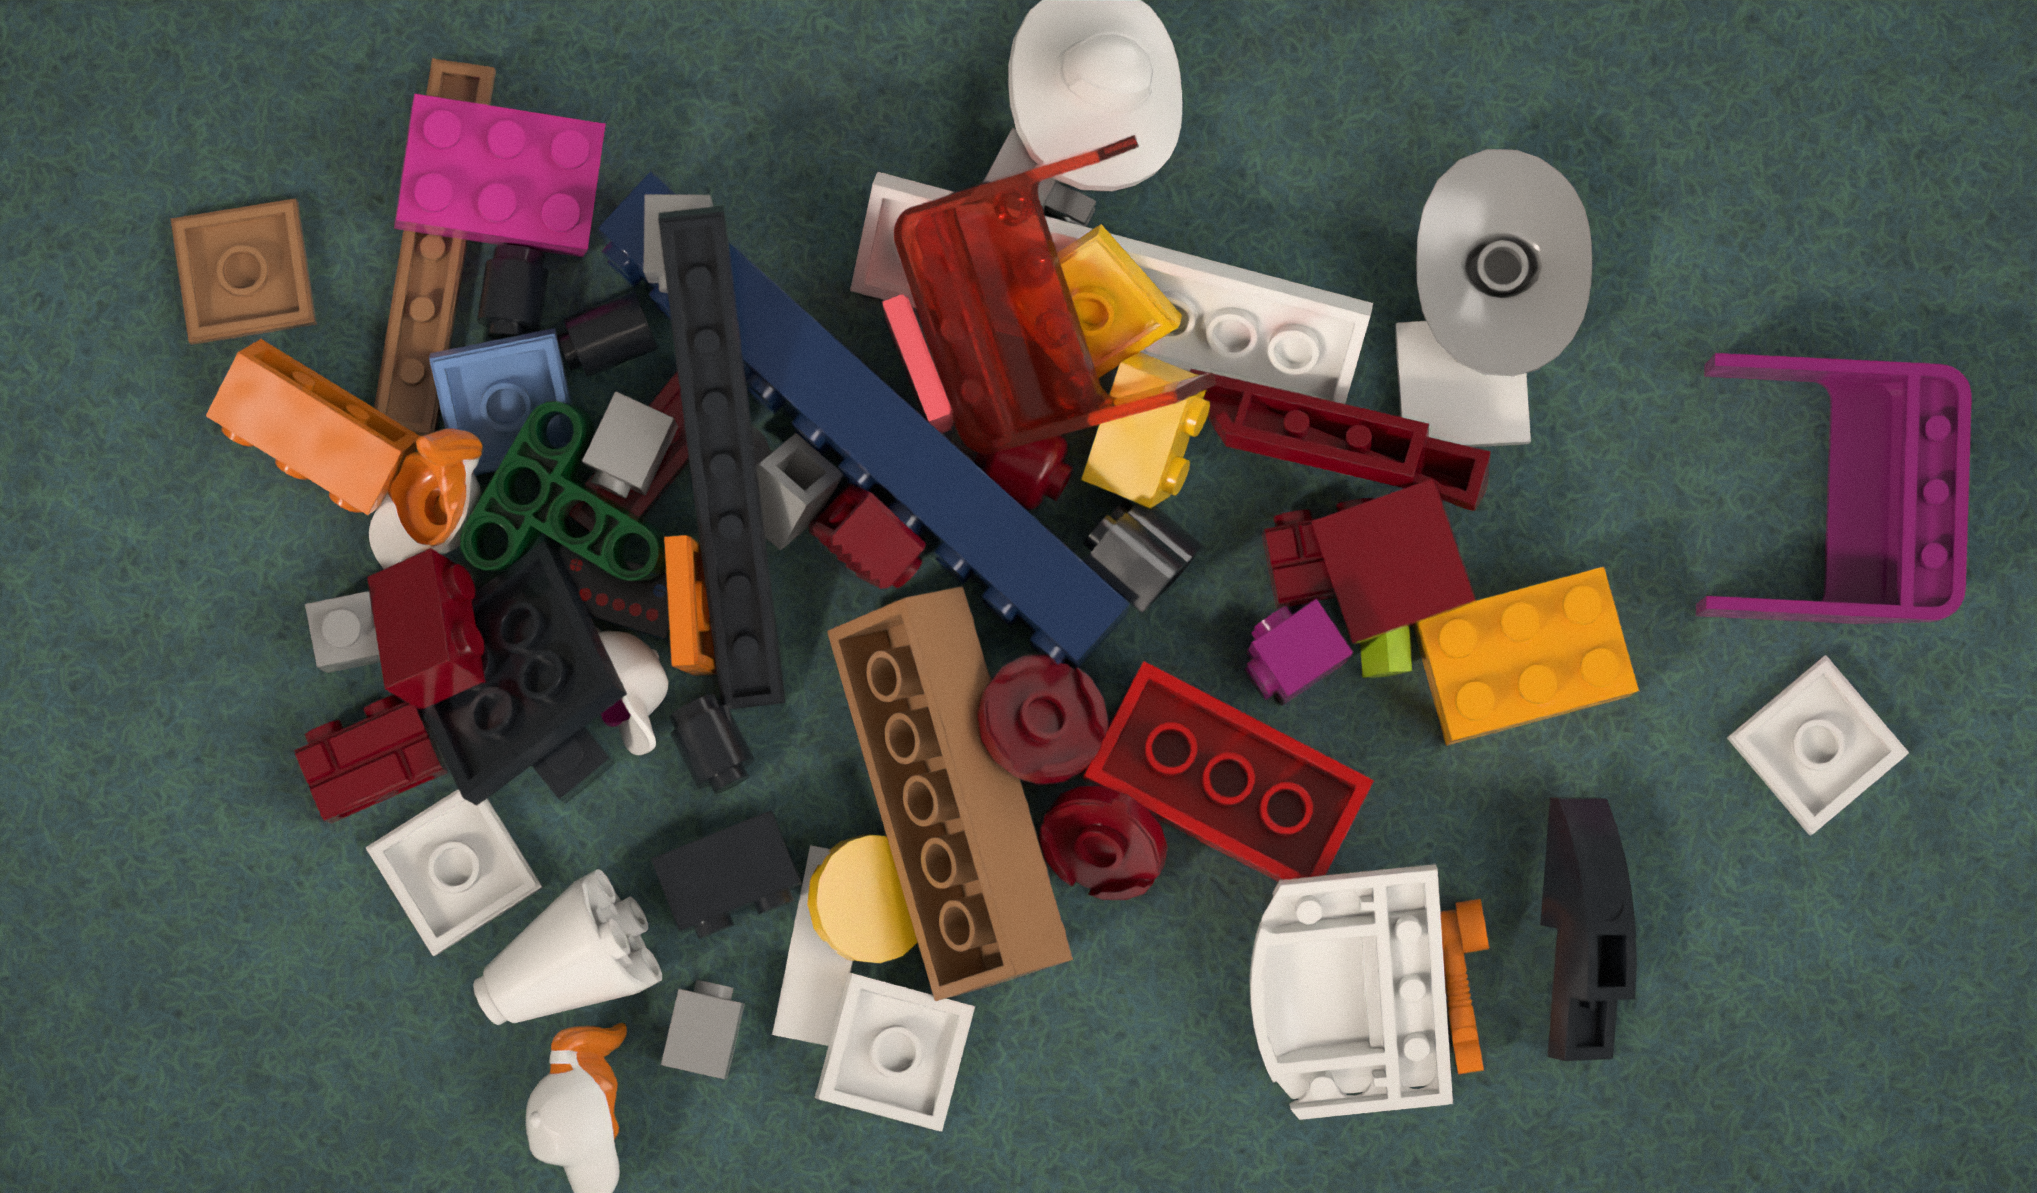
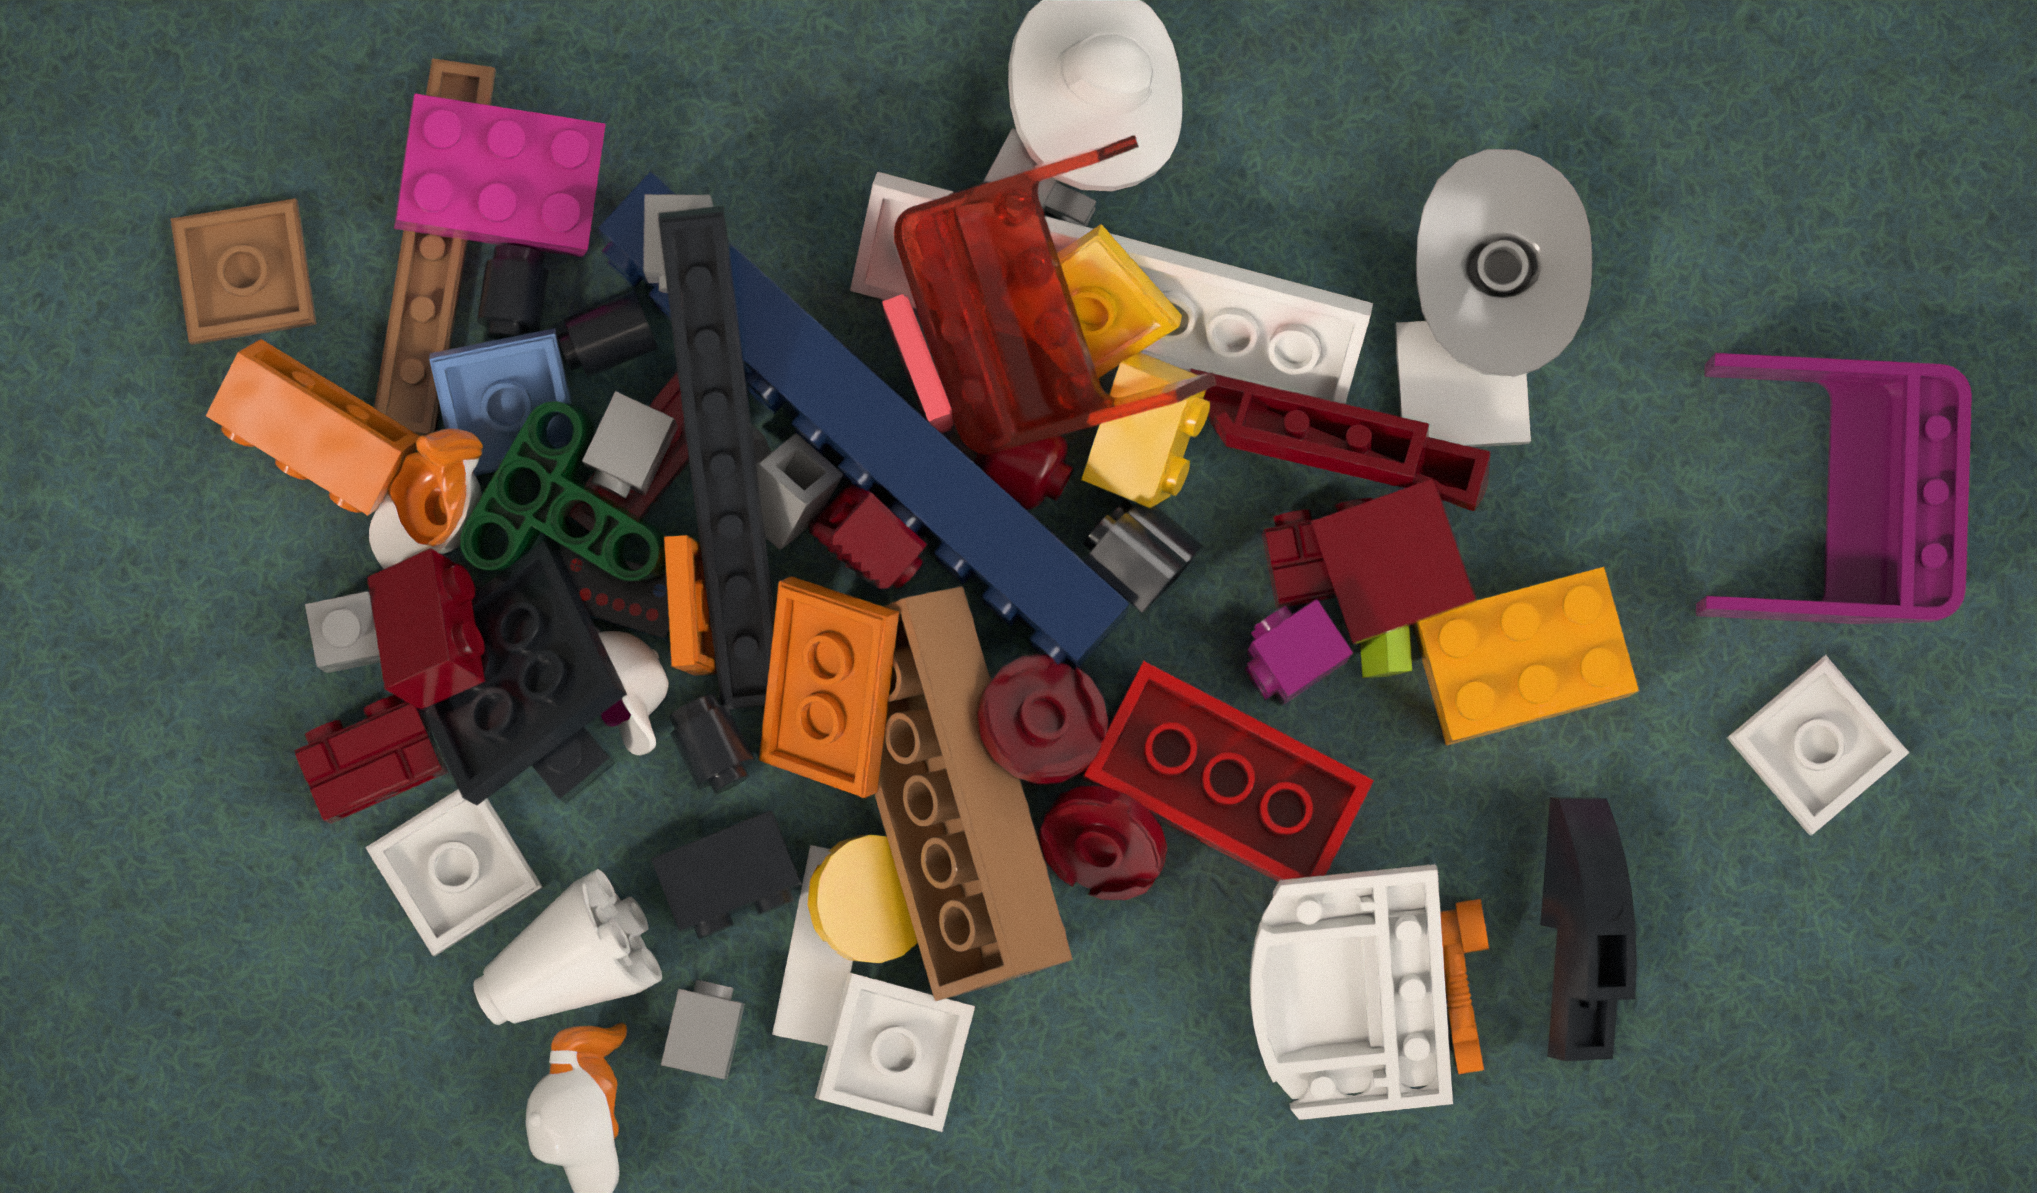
none -> orange tile [759,576,899,798]

